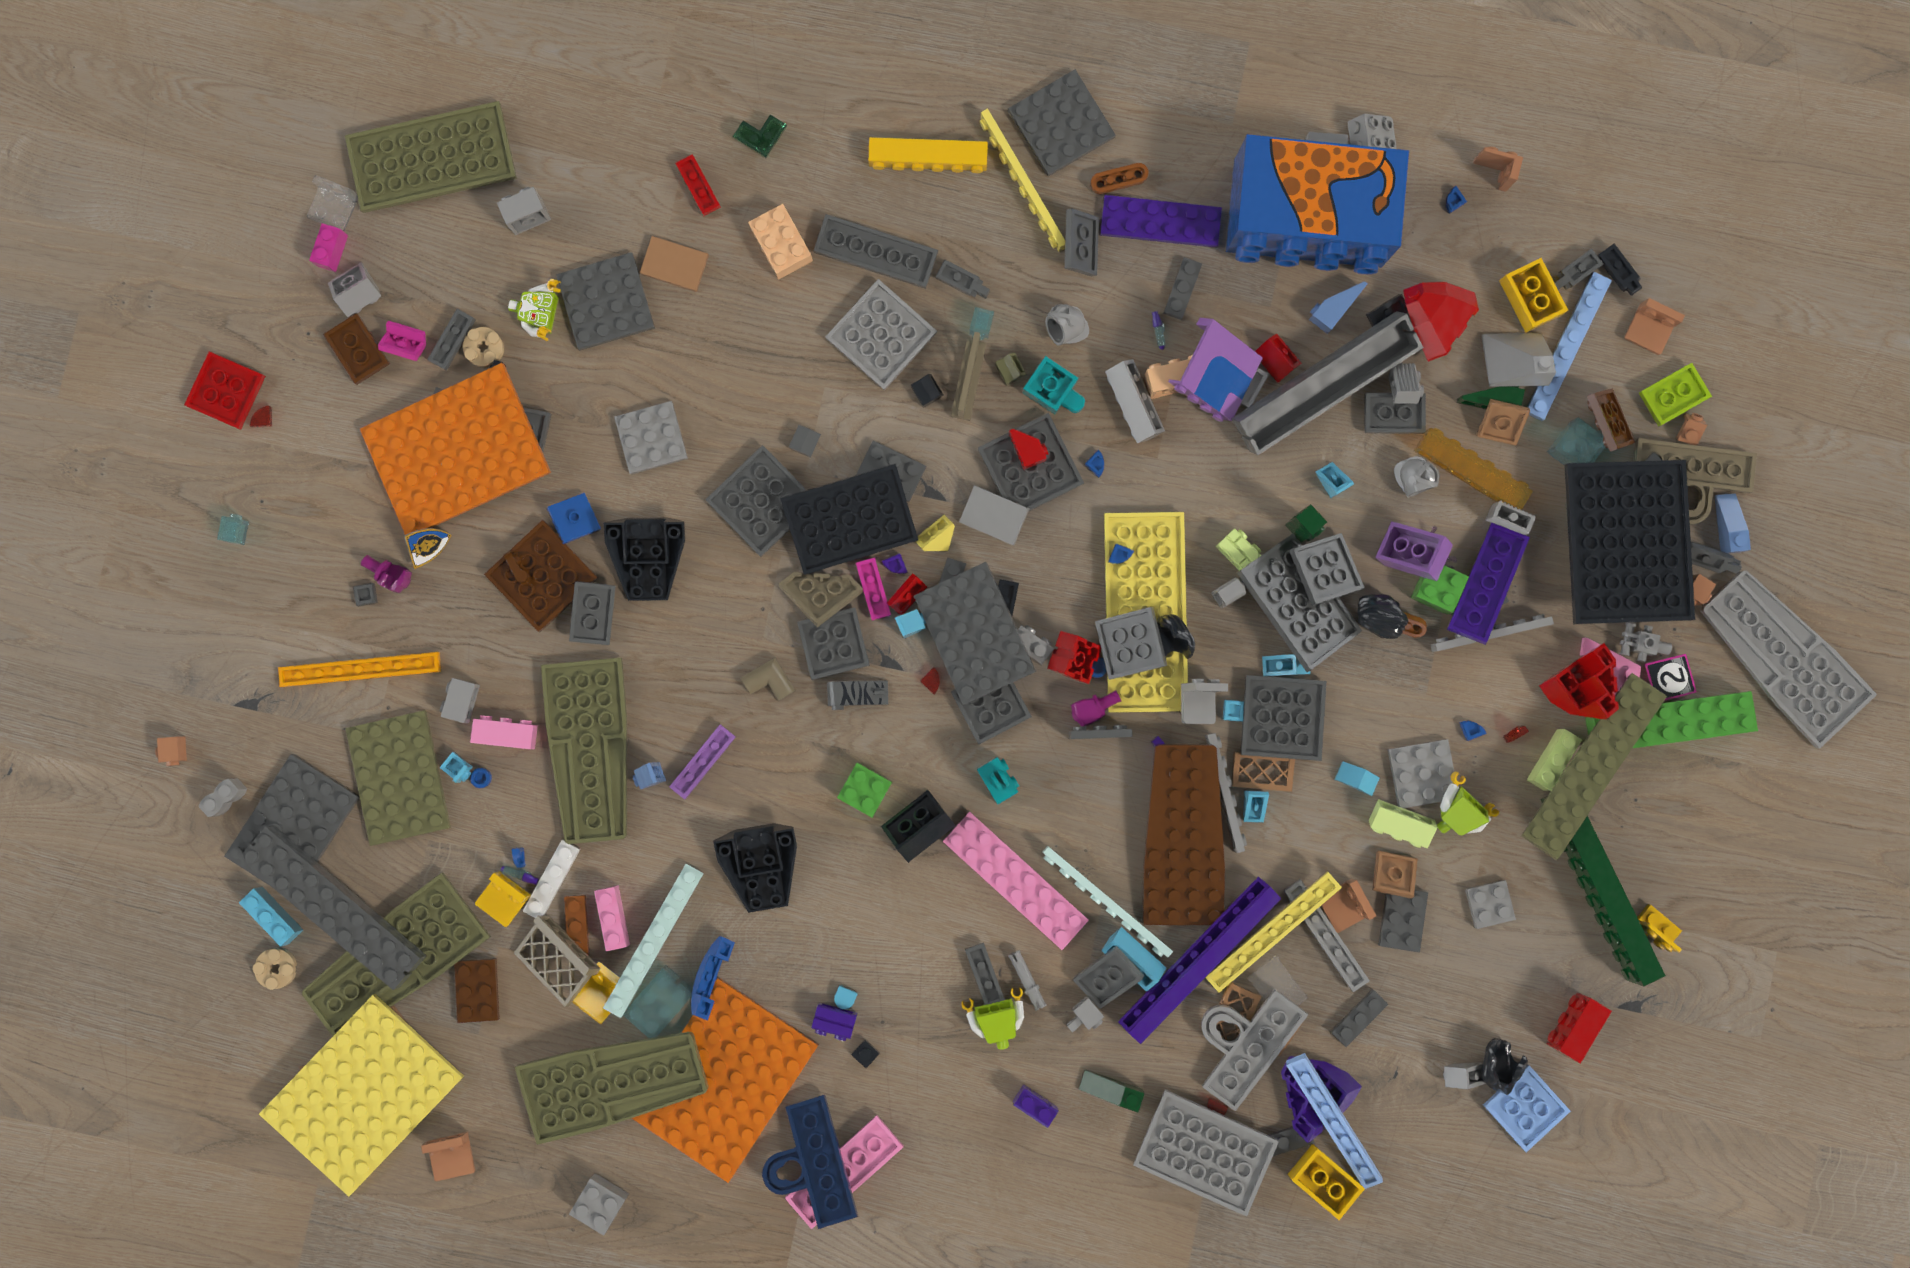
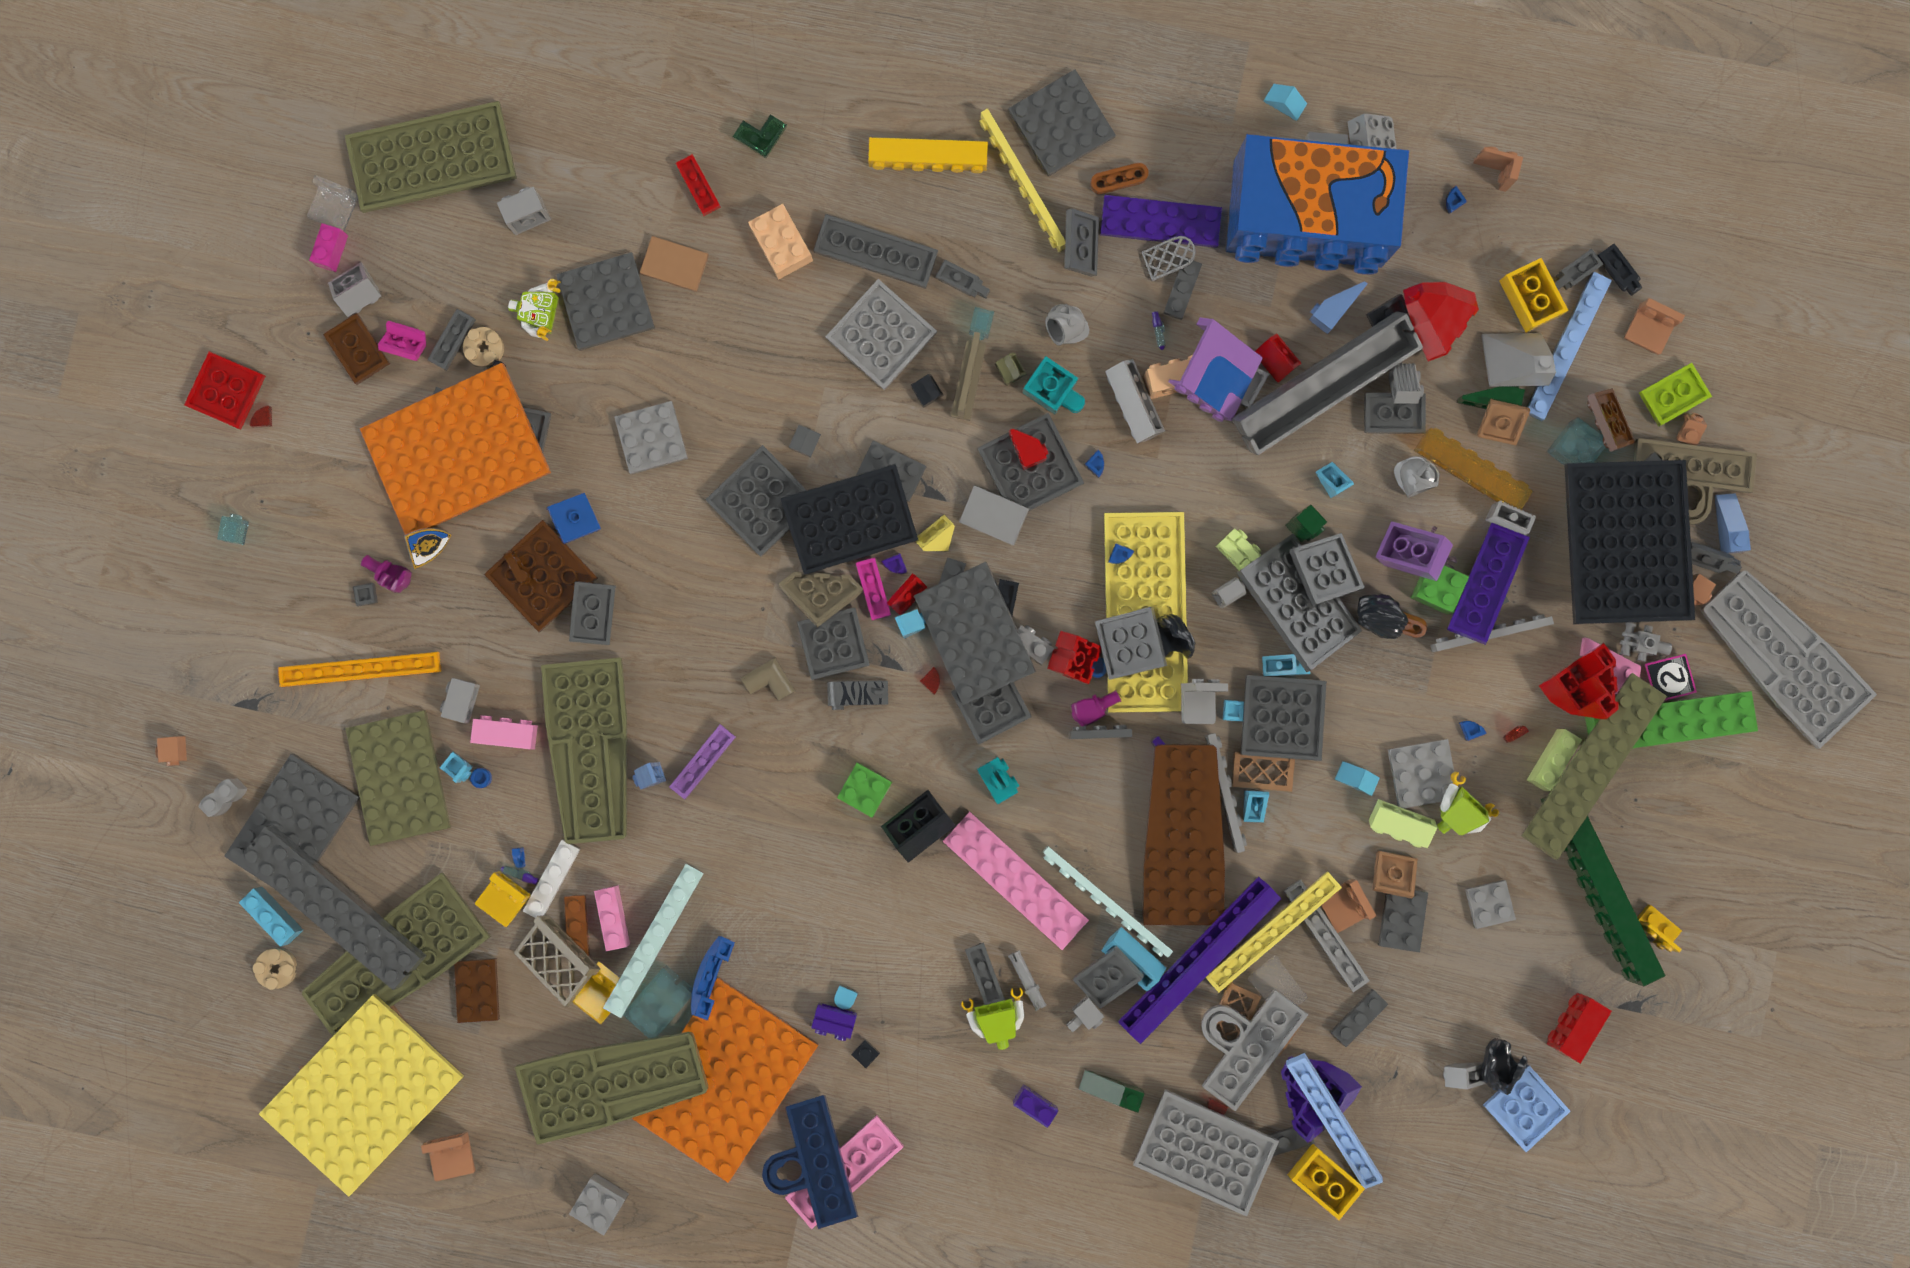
black wedge [603,517,685,601] -> none
black wedge [713,823,797,913] -> none
none -> light grey window [1142,236,1196,281]
none -> medium azure slope [1263,84,1307,121]

